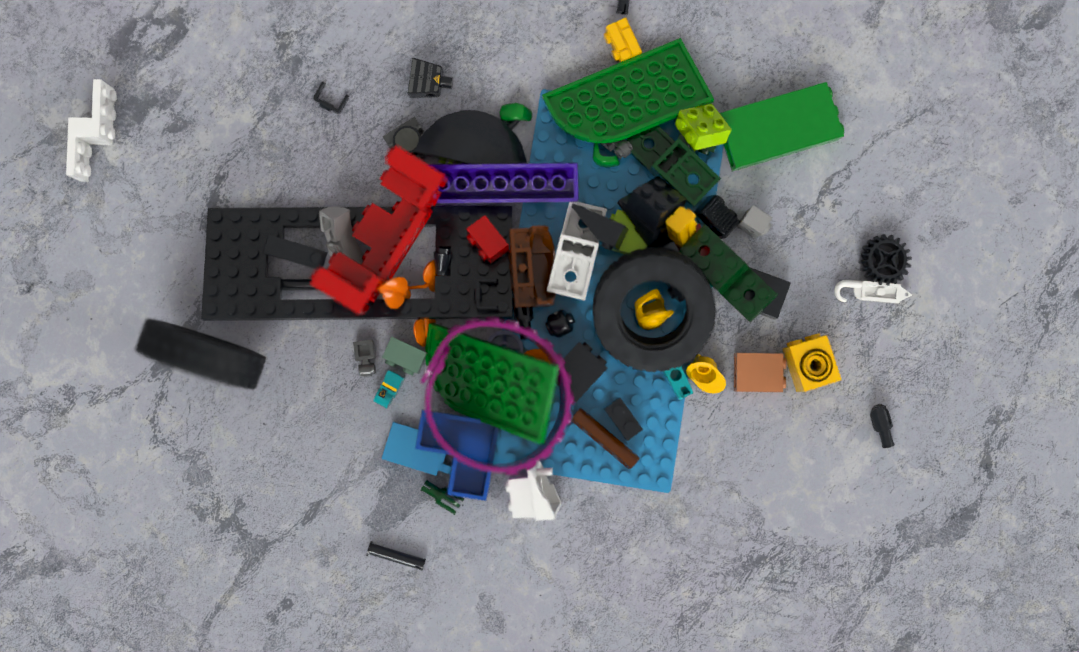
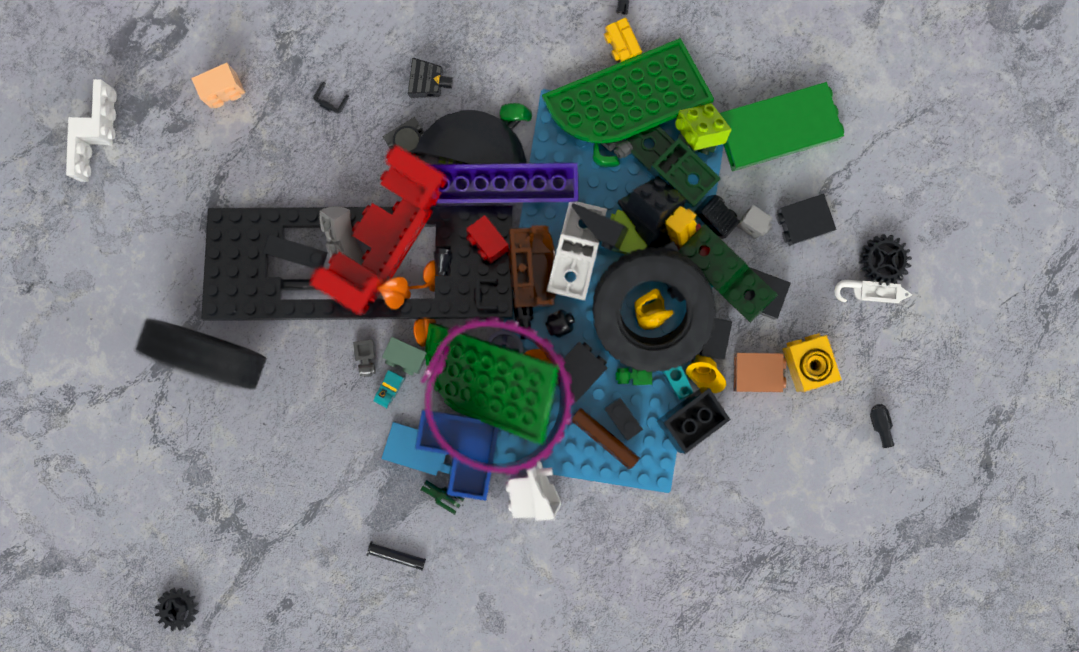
none -> black gear [155,588,199,631]
none -> light nougat brick [191,63,245,108]
none -> green plate [615,368,653,385]
none -> black brick [657,387,731,454]
none -> black brick [700,318,732,360]
none -> black brick [776,194,837,246]

